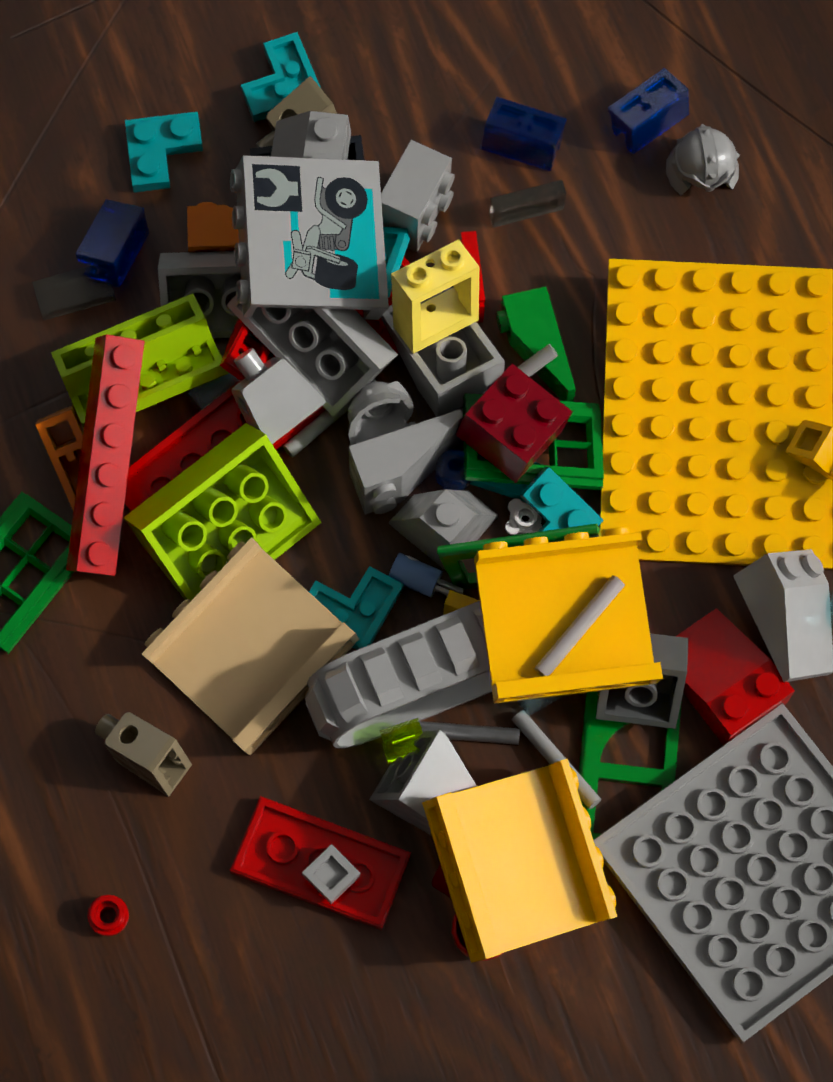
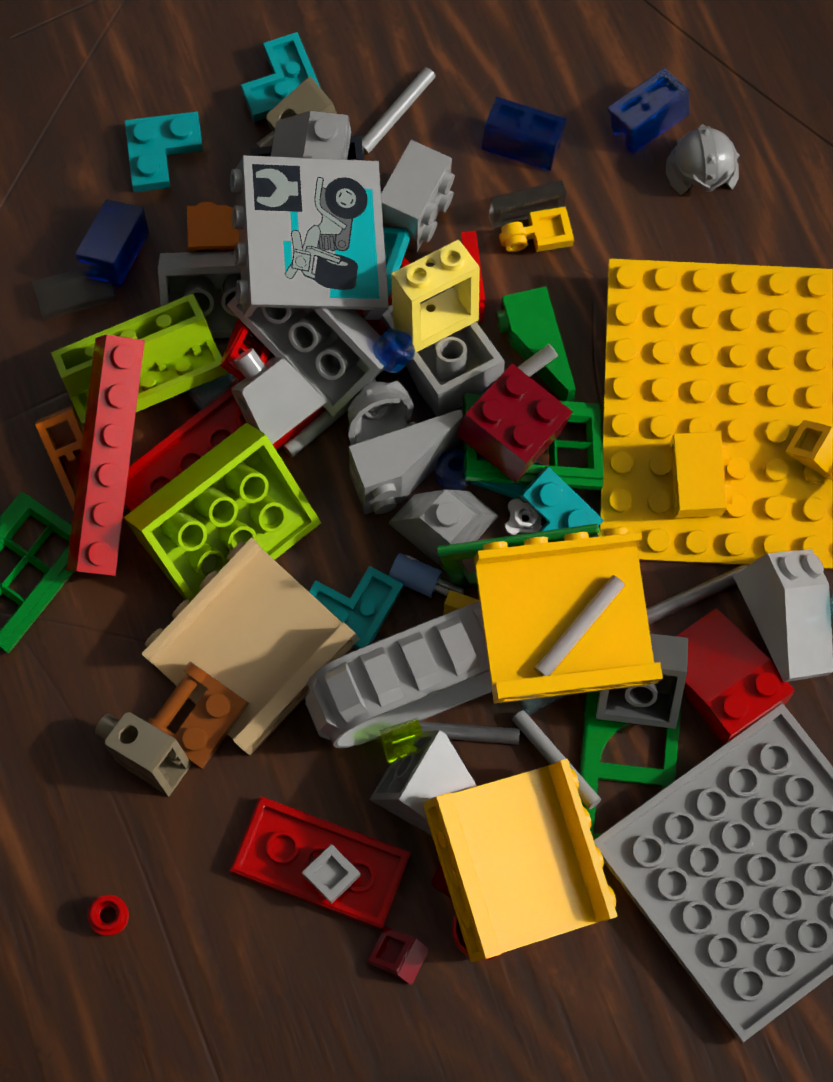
none -> dark orange plate [147,661,249,768]
none -> light grey bar [362,67,436,155]
none -> dark red slope [366,926,429,985]
none -> clear blue piece [372,329,415,373]
none -> yellow plate [499,206,574,252]
none -> flat silver bar [646,564,747,624]
none -> yellow brick [670,431,733,518]

